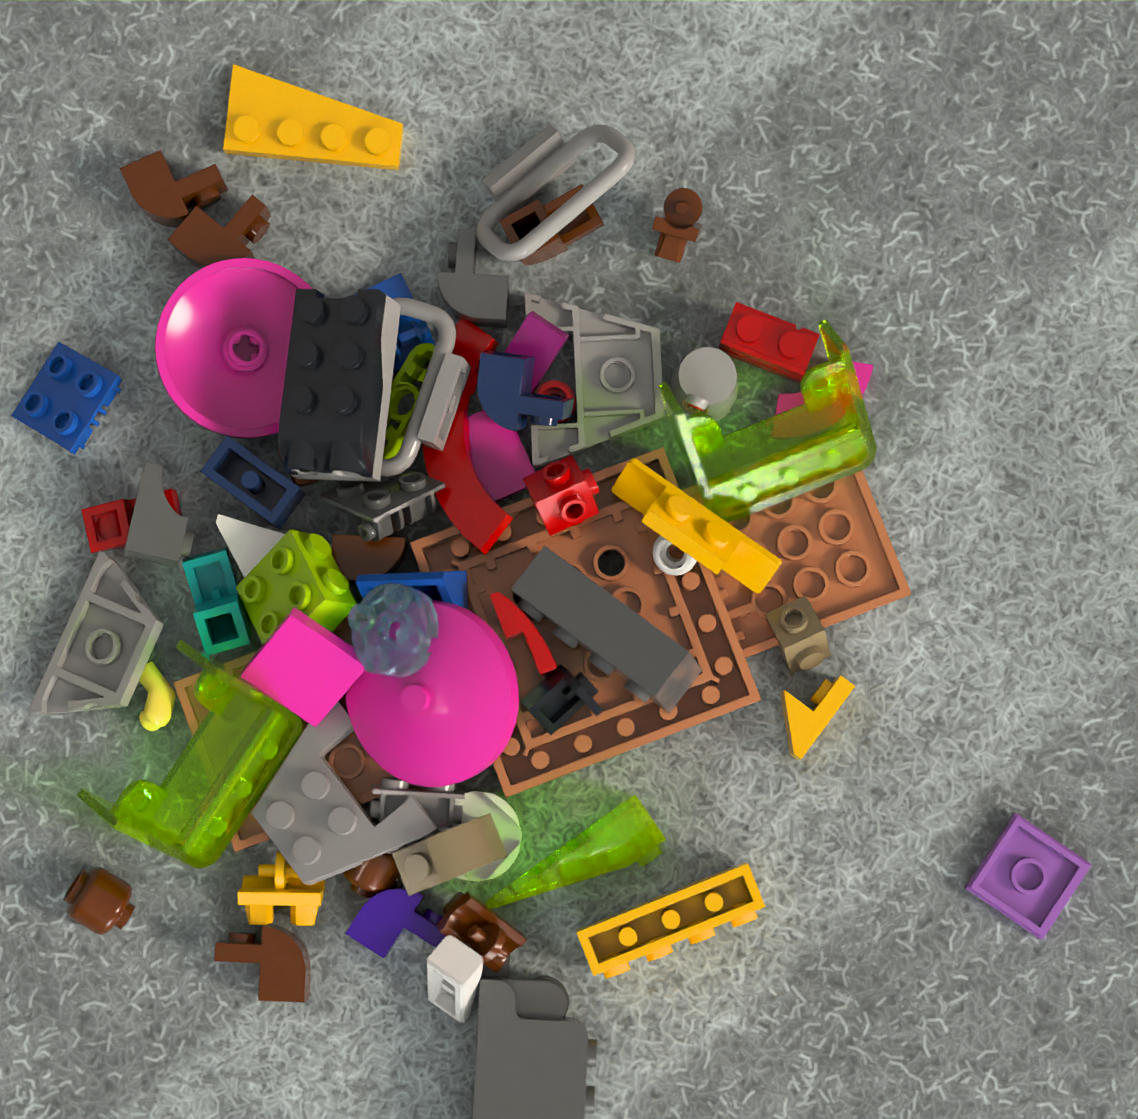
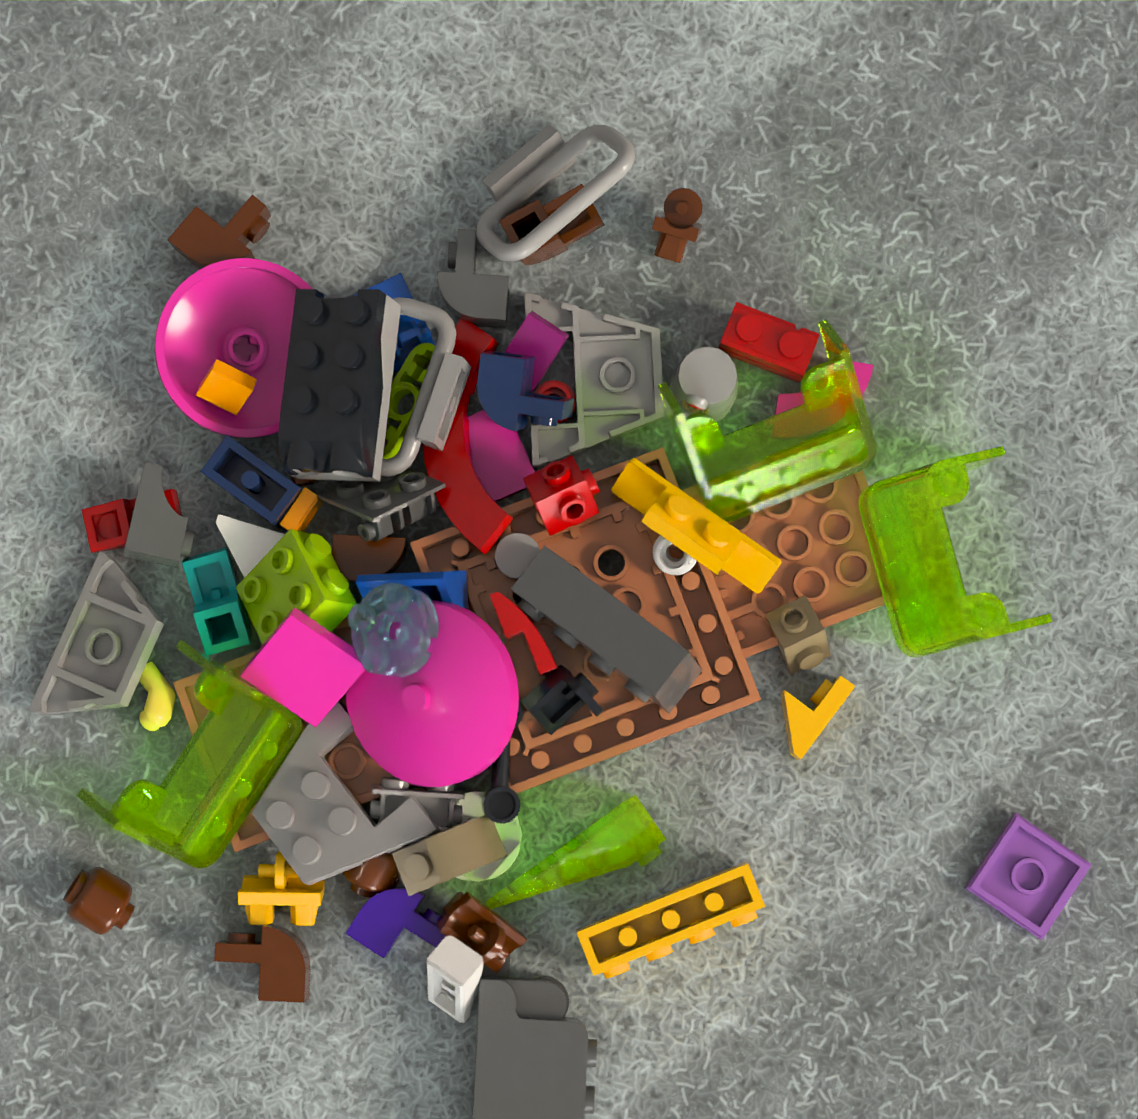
blue hinge [11,341,122,455] -> none
reddish brown brick [120,150,228,228] -> none
yellow wing [223,64,404,170] -> none
none -> light orange tile [196,359,257,415]
none -> light orange tile [280,487,323,532]
none -> black bar [481,701,523,824]
none -> light grey tile [495,533,540,580]
none -> clear neon green windscreen [858,446,1053,658]

